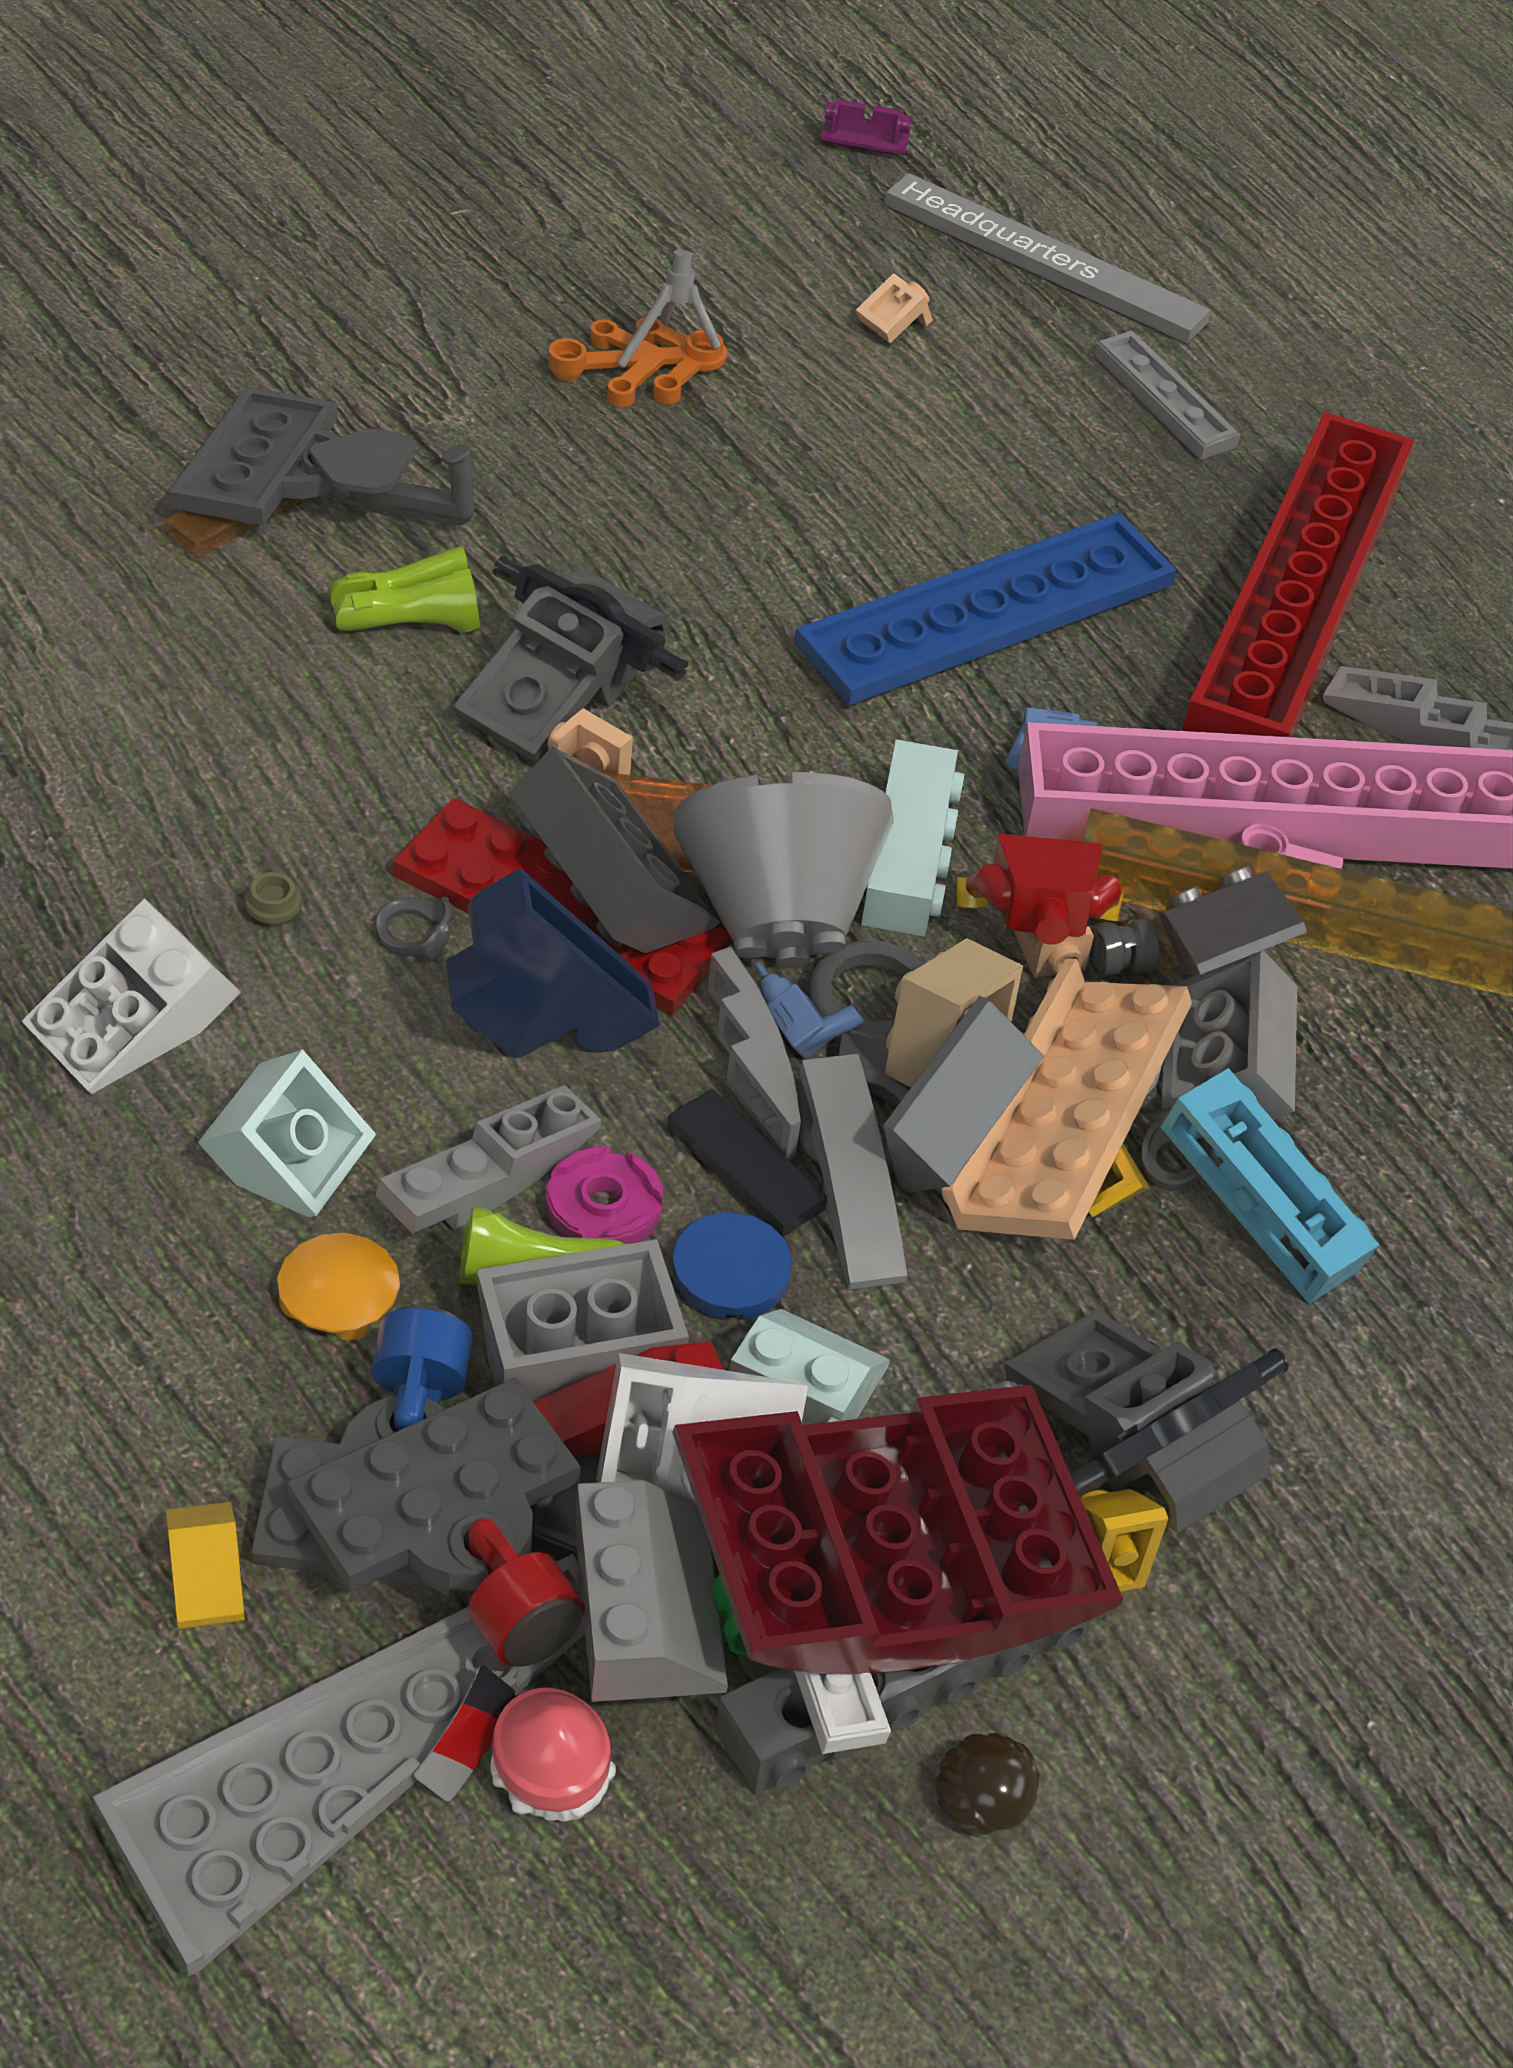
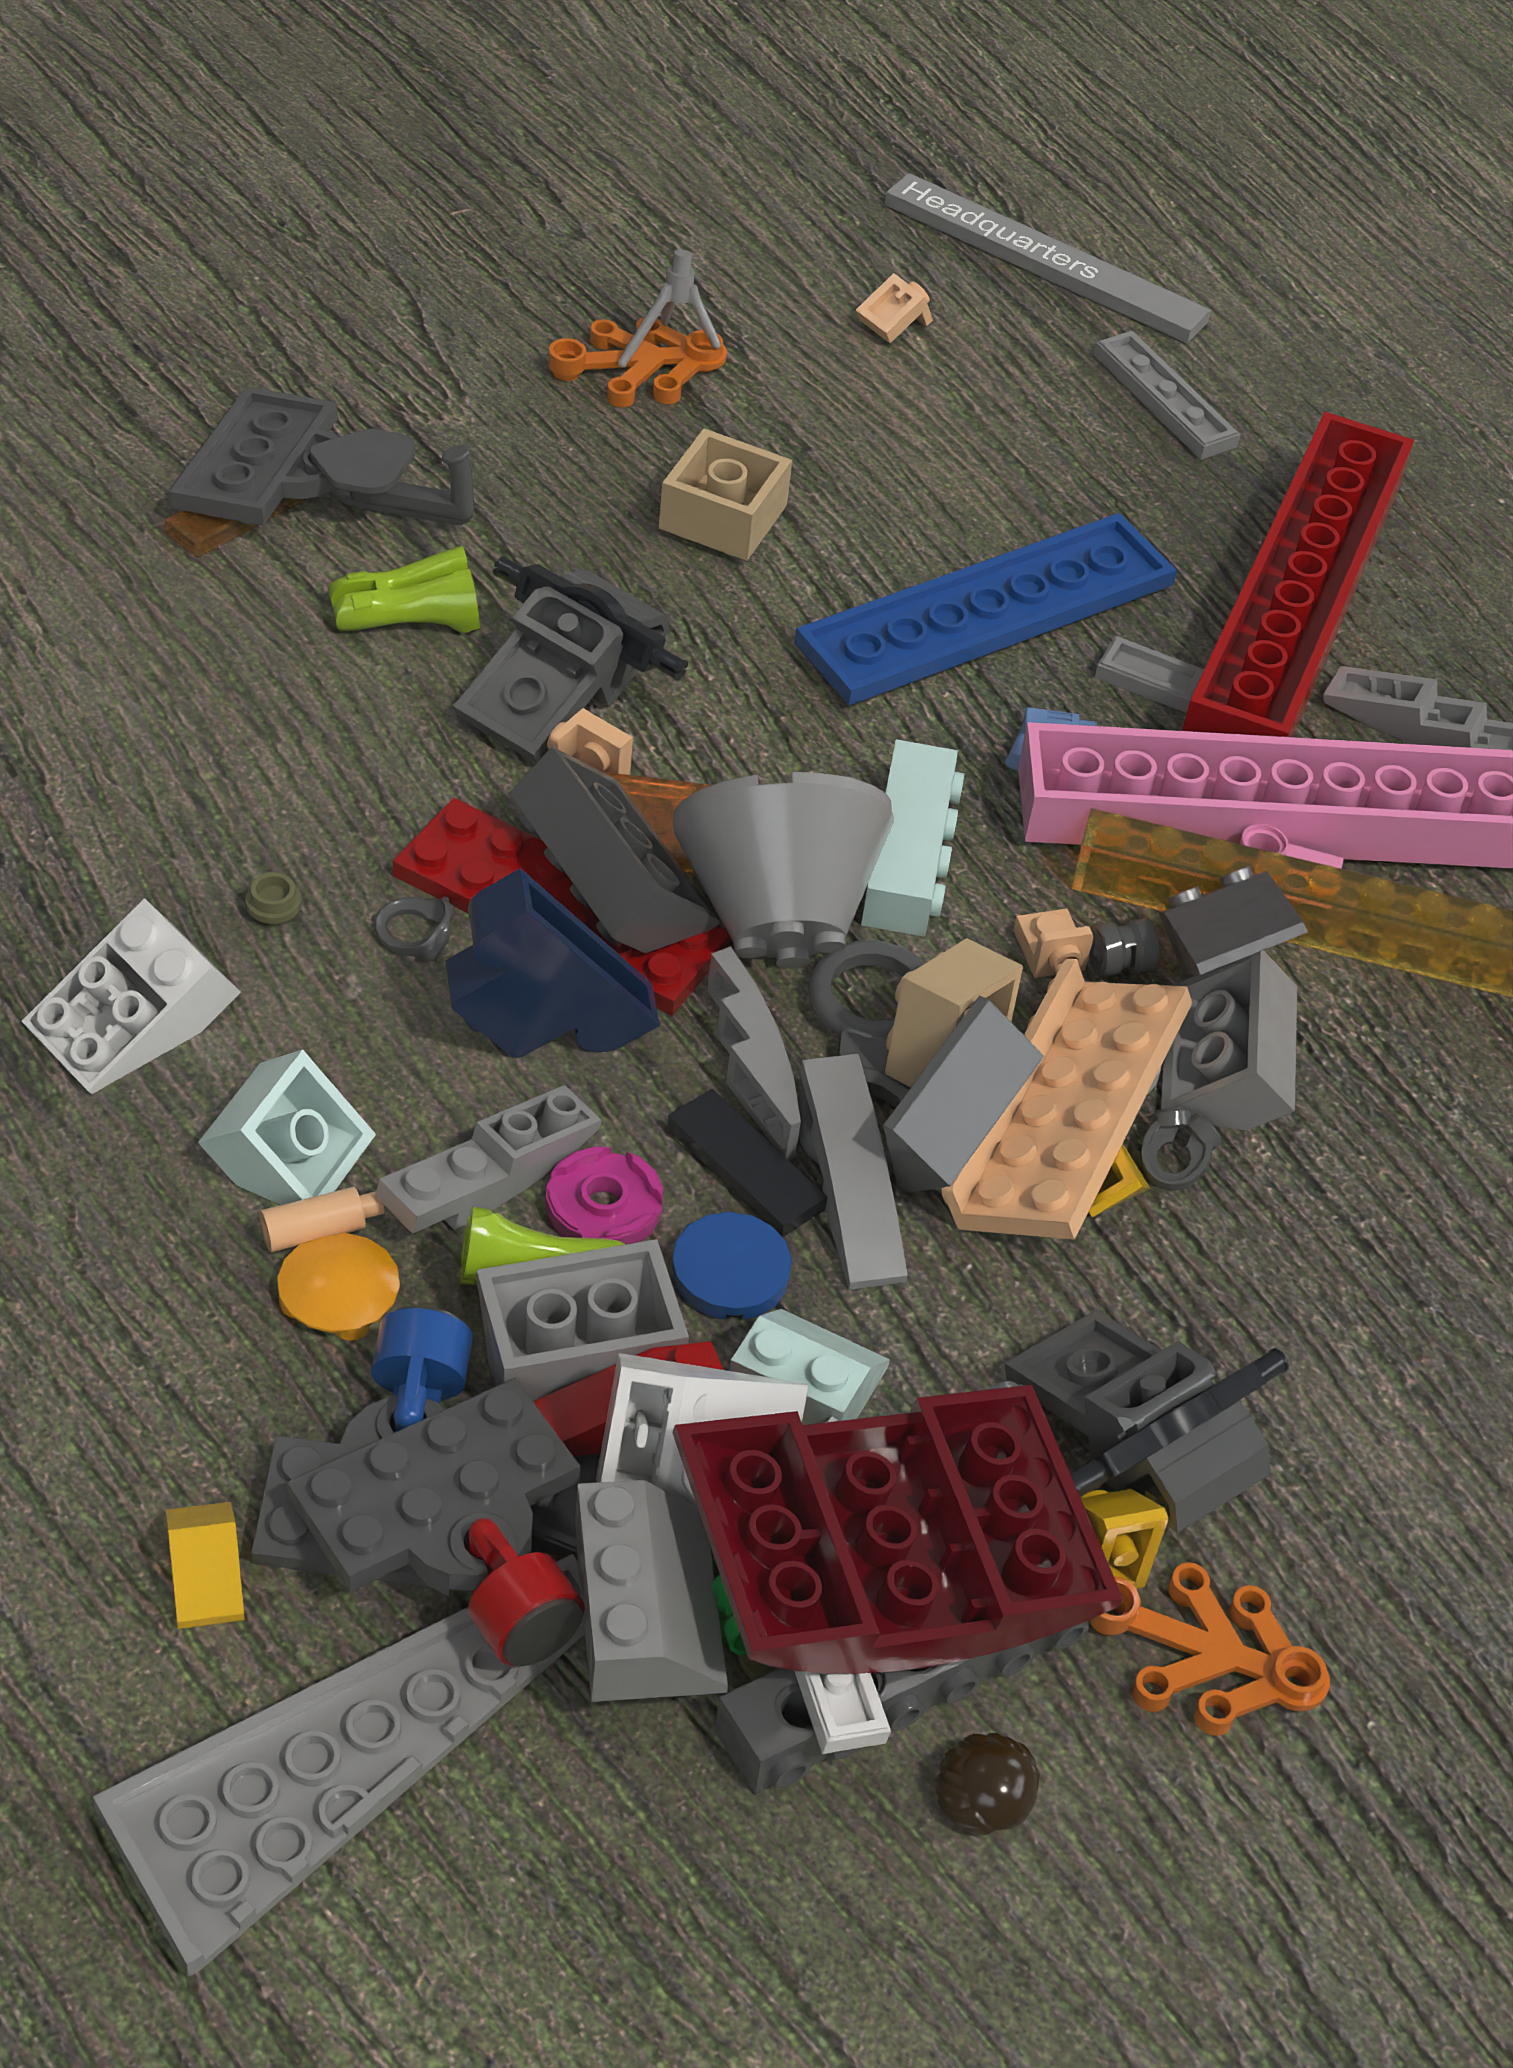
sticker [414,1665,515,1801] -> none
coral hair [490,1688,616,1821] -> none
medium blue piece [754,962,867,1059] -> none
magenta hinge [821,98,912,155] -> none
red torso [956,834,1124,945] -> none
medium azure brick [1160,1068,1379,1304] -> none
none -> light nougat cylinder [259,1187,384,1253]
none -> tan brick [659,428,792,561]
none -> orange plant [1089,1562,1330,1736]
none -> light grey tile [1095,636,1204,713]

